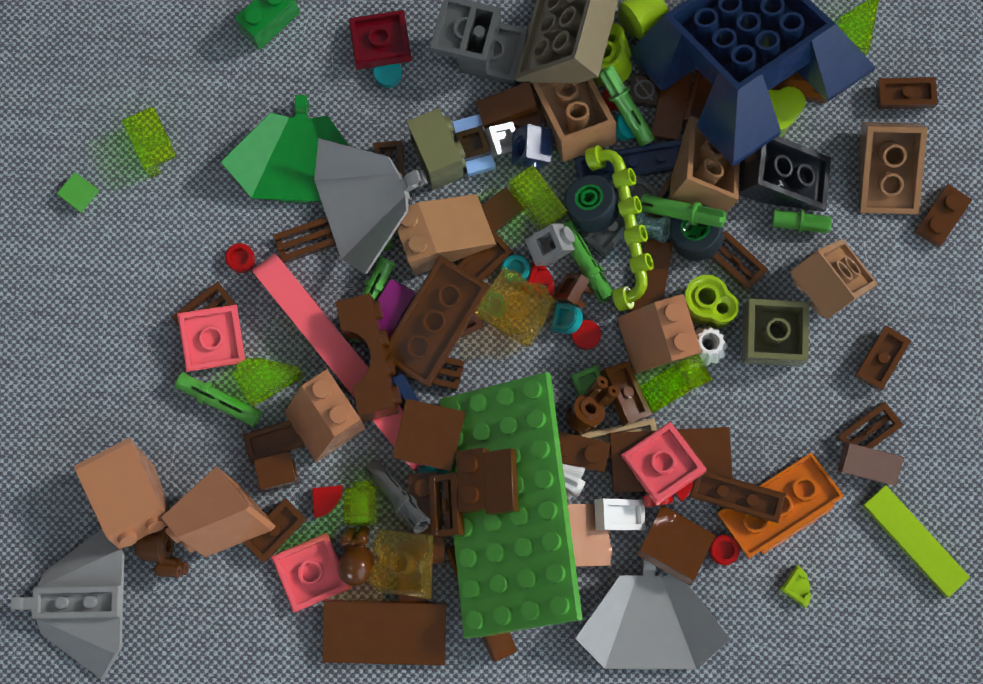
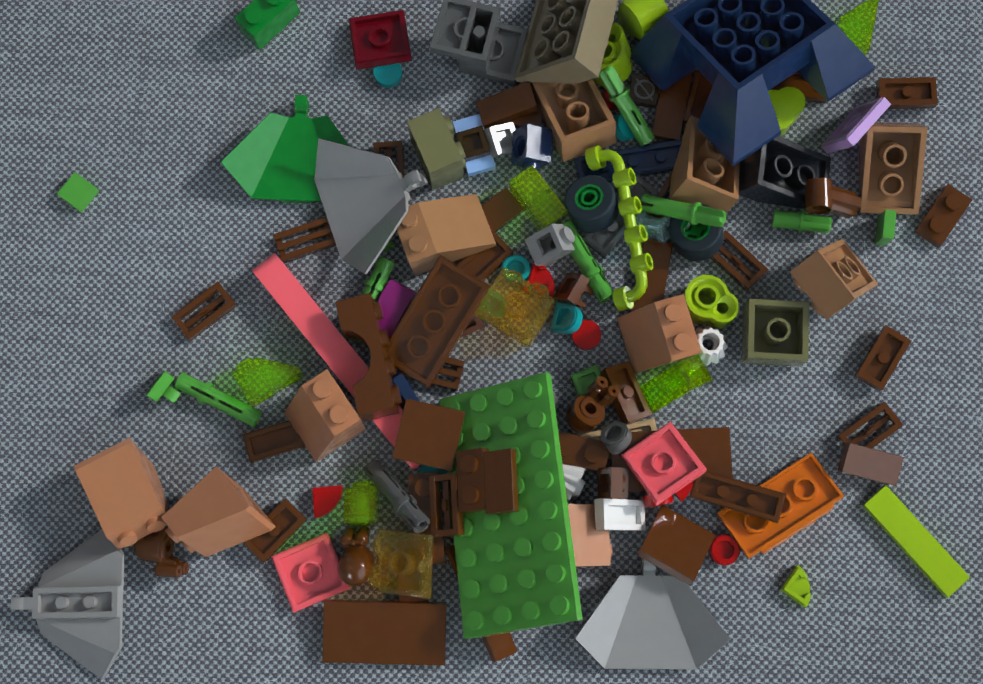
clear neon green panel [122,107,176,178] -> none
coral tile [177,305,246,372] -> none
red tile [225,243,256,273] -> none
reddish brown panel [254,452,300,492] -> none
none -> bright green tile [146,370,181,403]
none -> reddish brown bracket [597,467,629,499]
none -> dark grey tile [600,422,632,455]
none -> reddish brown piece [805,178,861,218]
none -> lavender tile [821,97,891,154]
none -> bright green tile [875,209,897,246]

